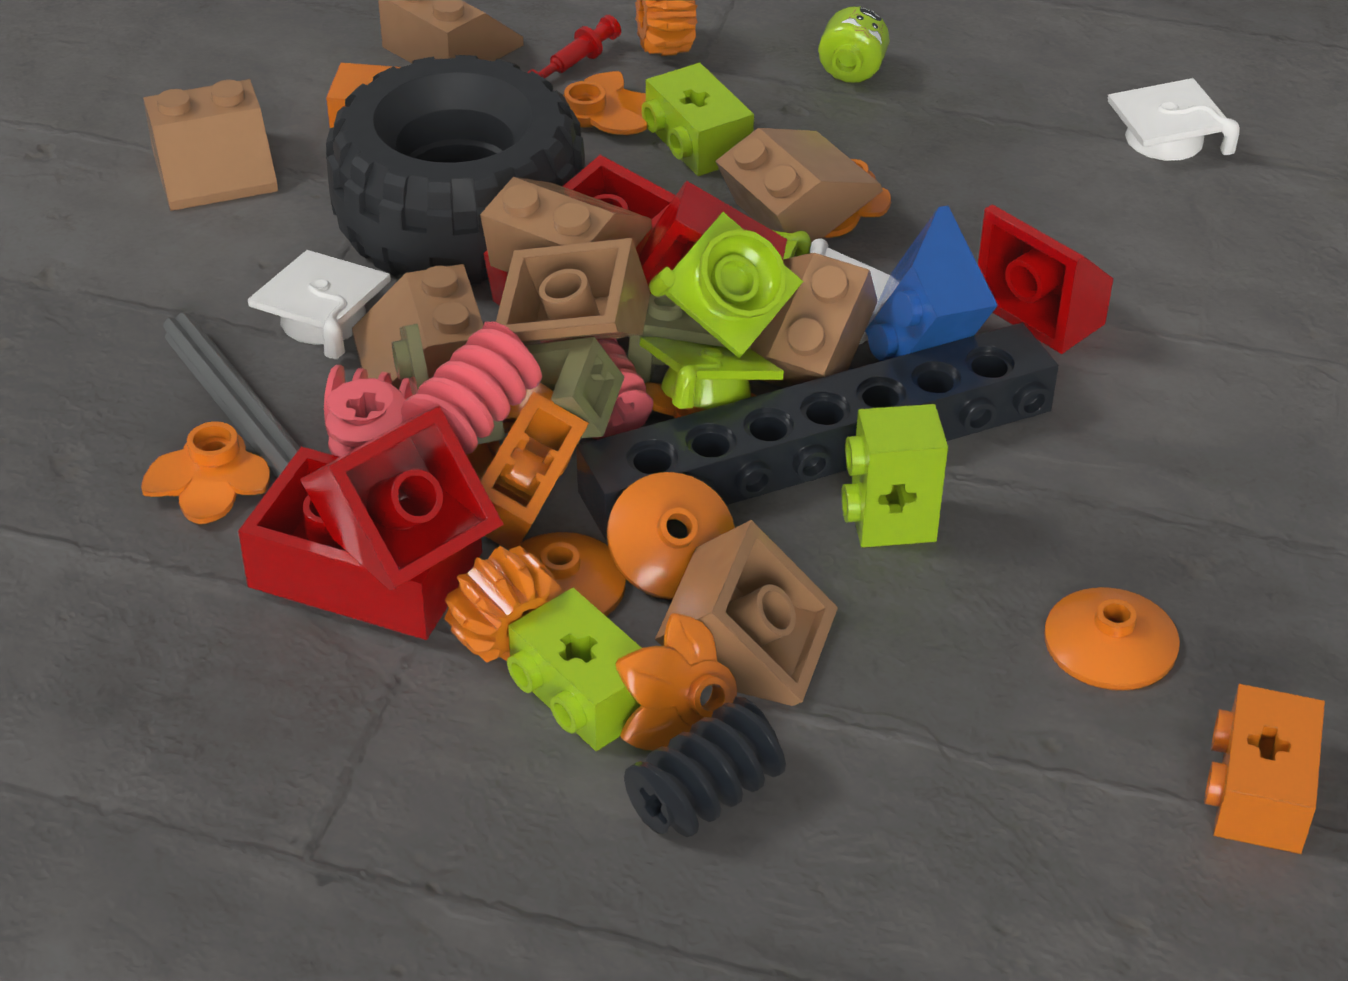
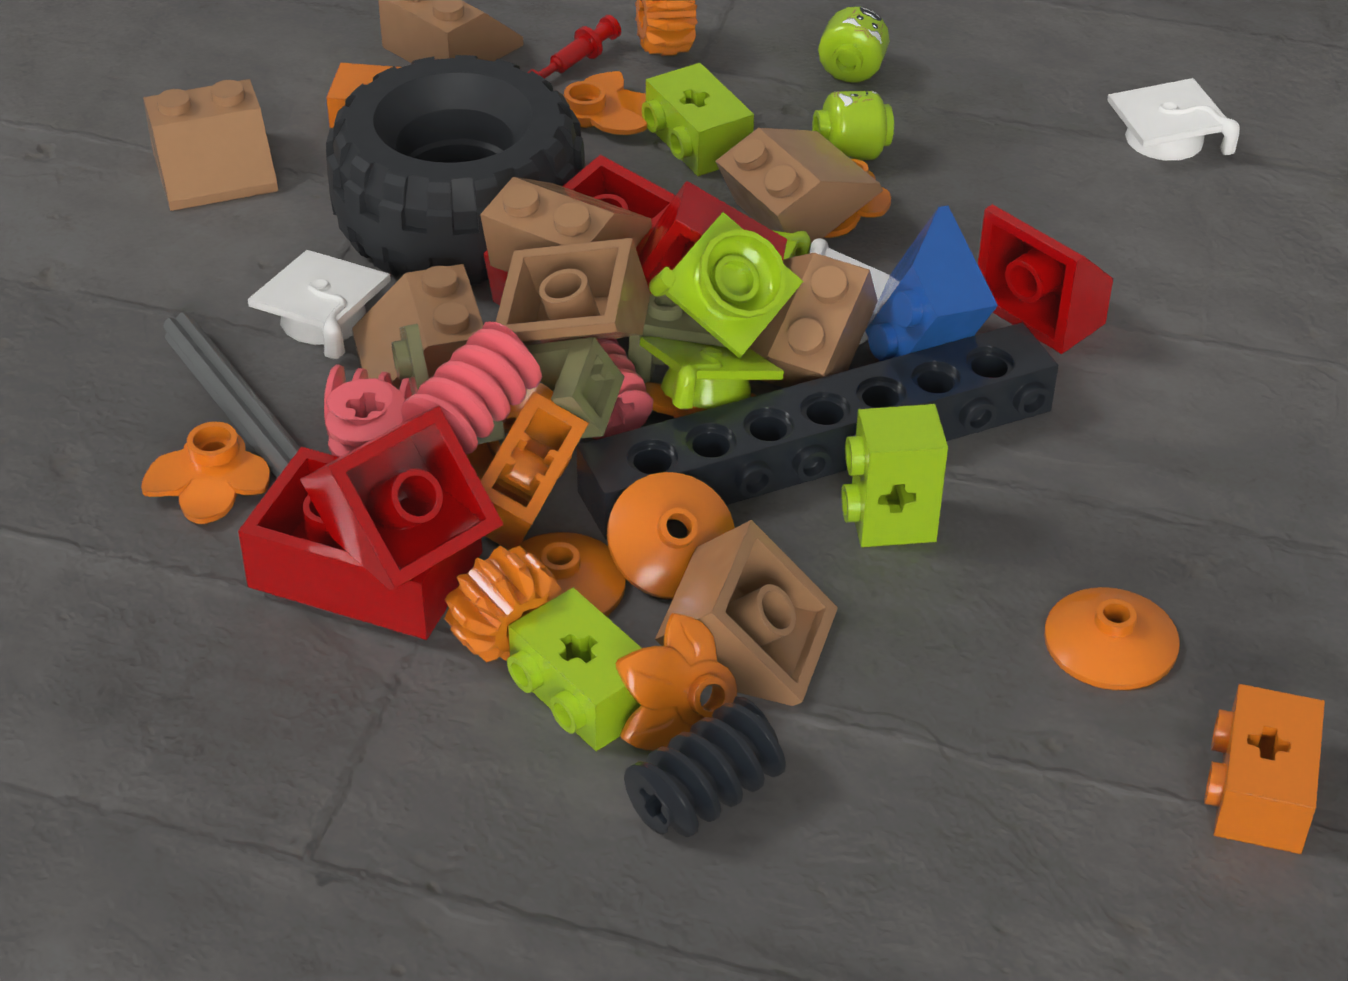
none -> lime head [812,91,894,160]

